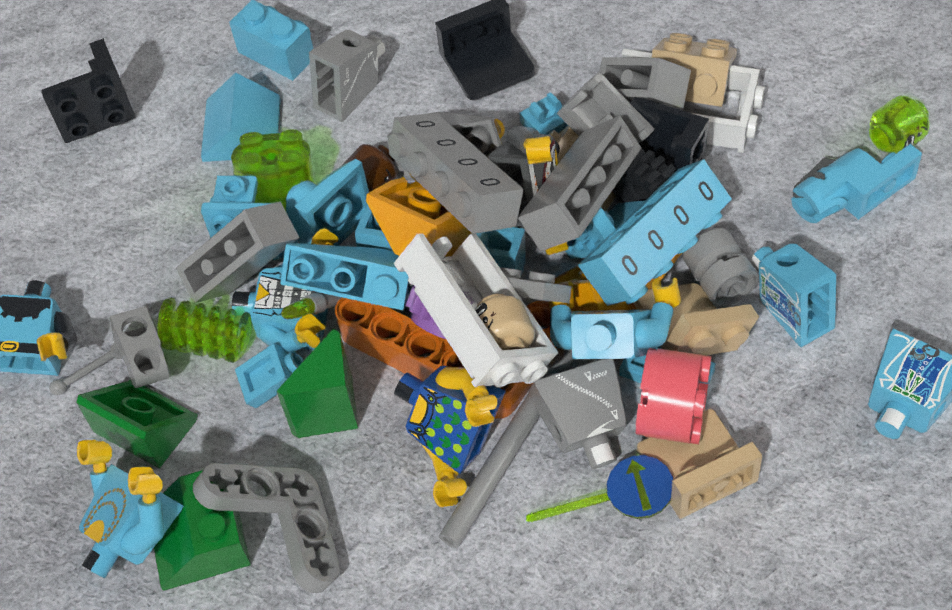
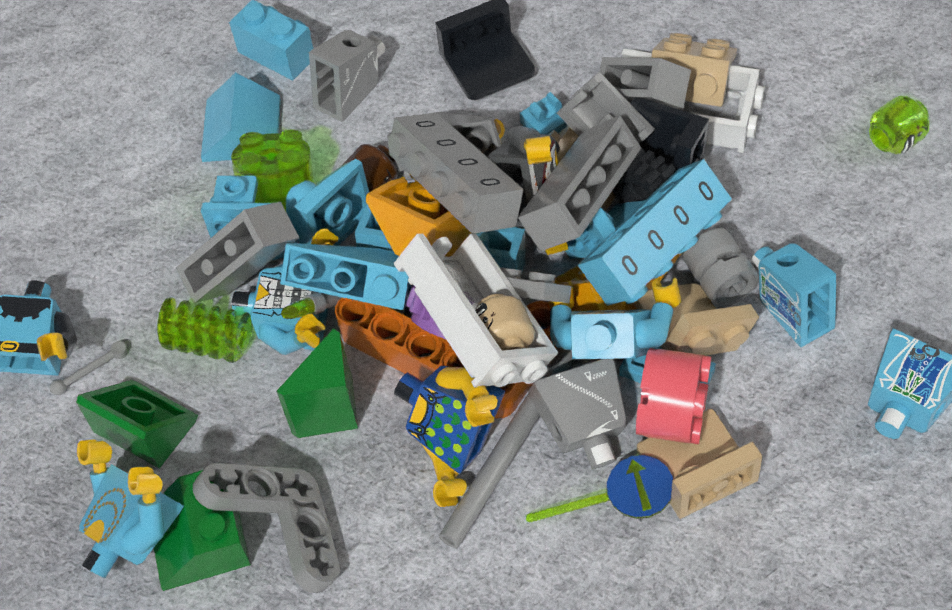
black bracket [41,38,136,143] -> none
light grey leg [110,306,169,388] -> none
medium azure bracket [235,343,303,408] -> none
medium azure plate [791,144,922,223] -> none

